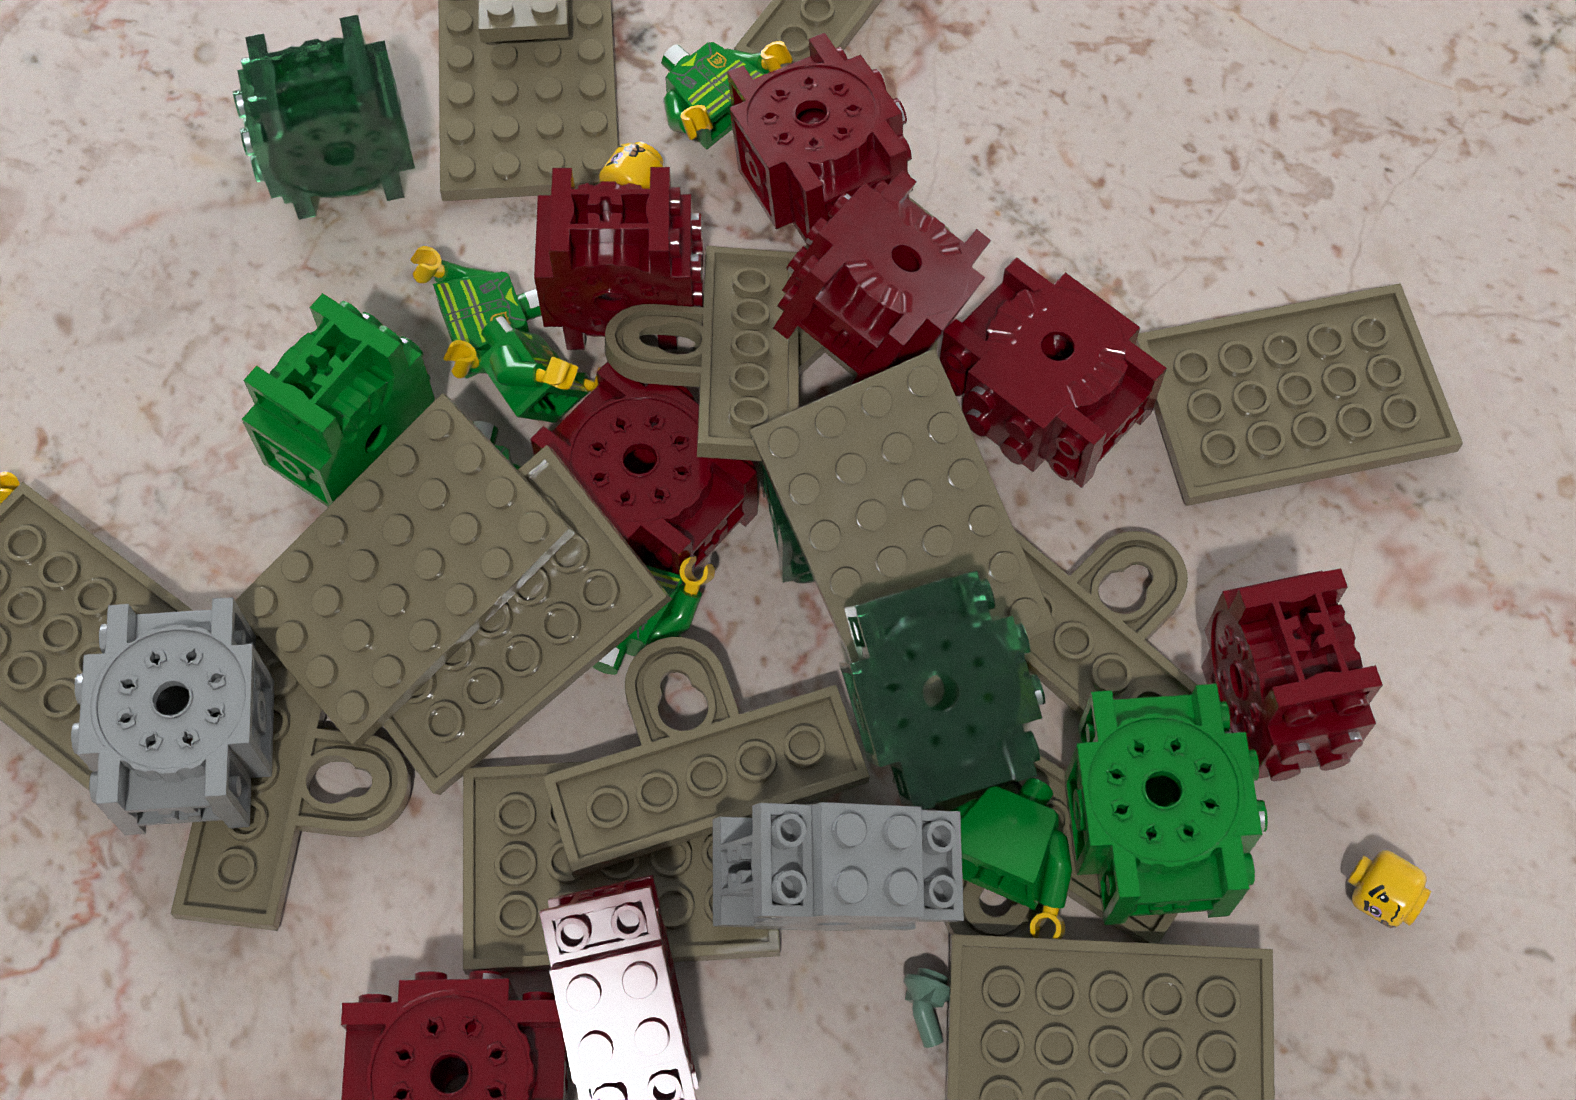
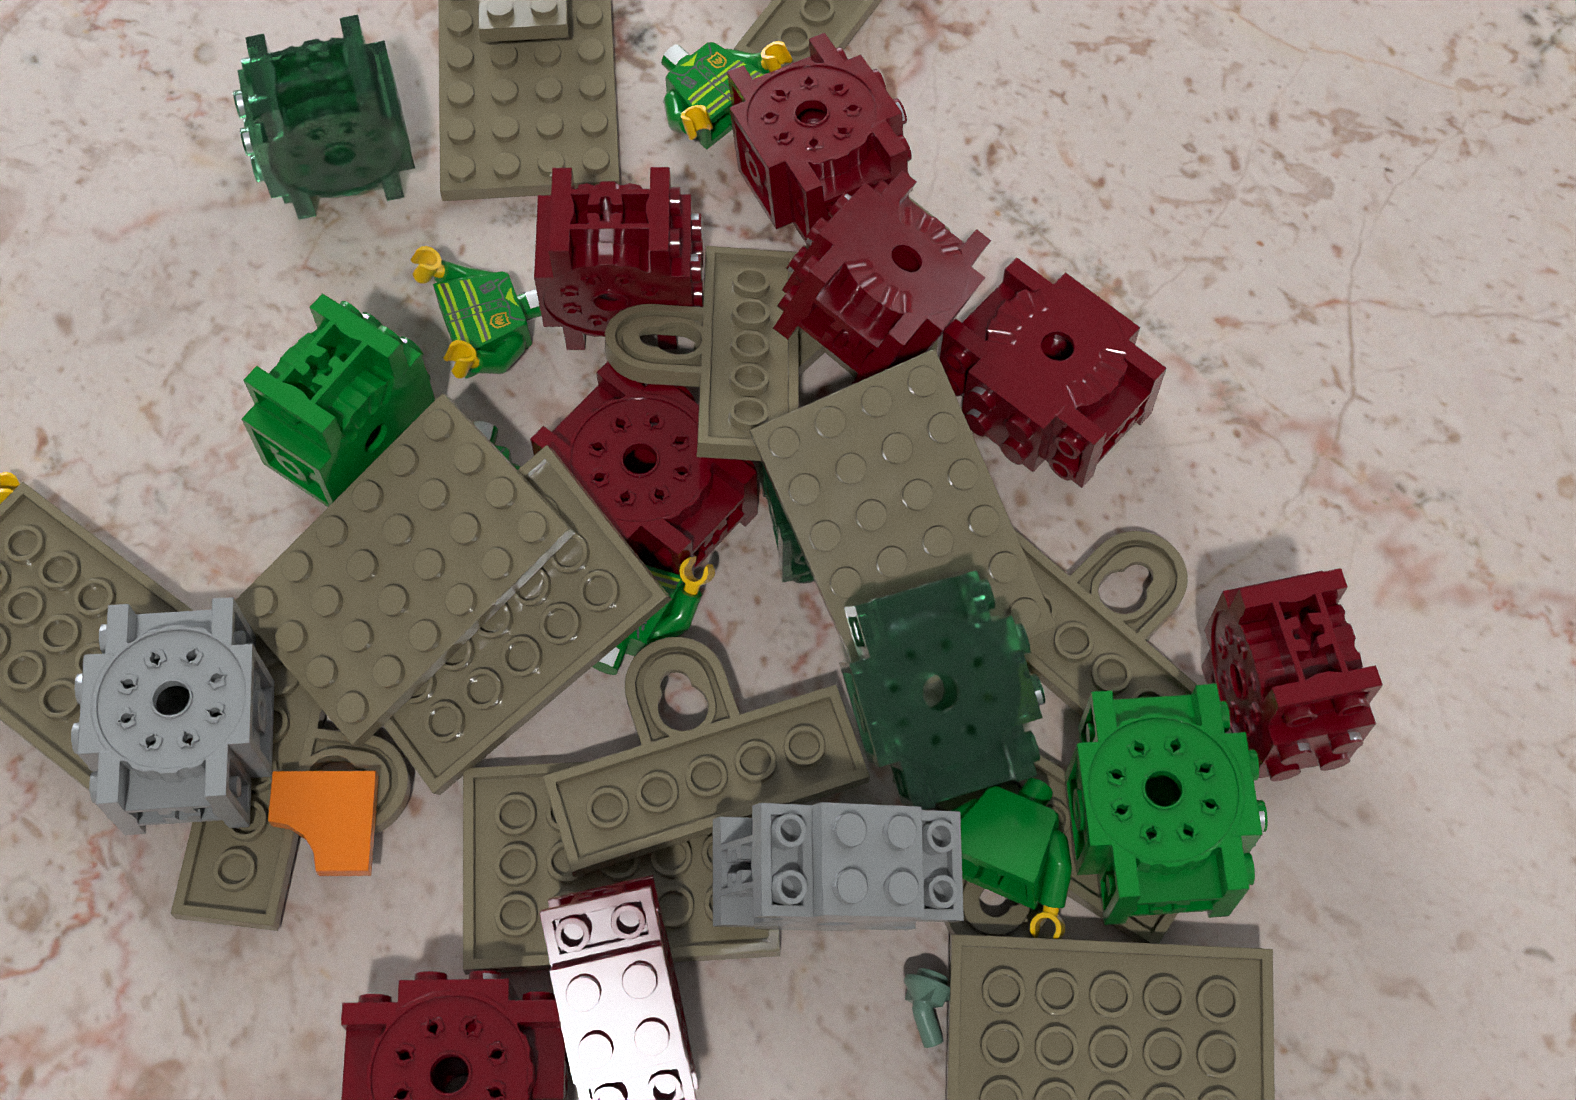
green torso [480,317,601,423] -> none
yellow head [599,142,664,189] -> none
dark tan plate [1135,283,1463,506] -> none
yellow head [1347,850,1431,928] -> none
none -> orange tile [268,771,379,876]

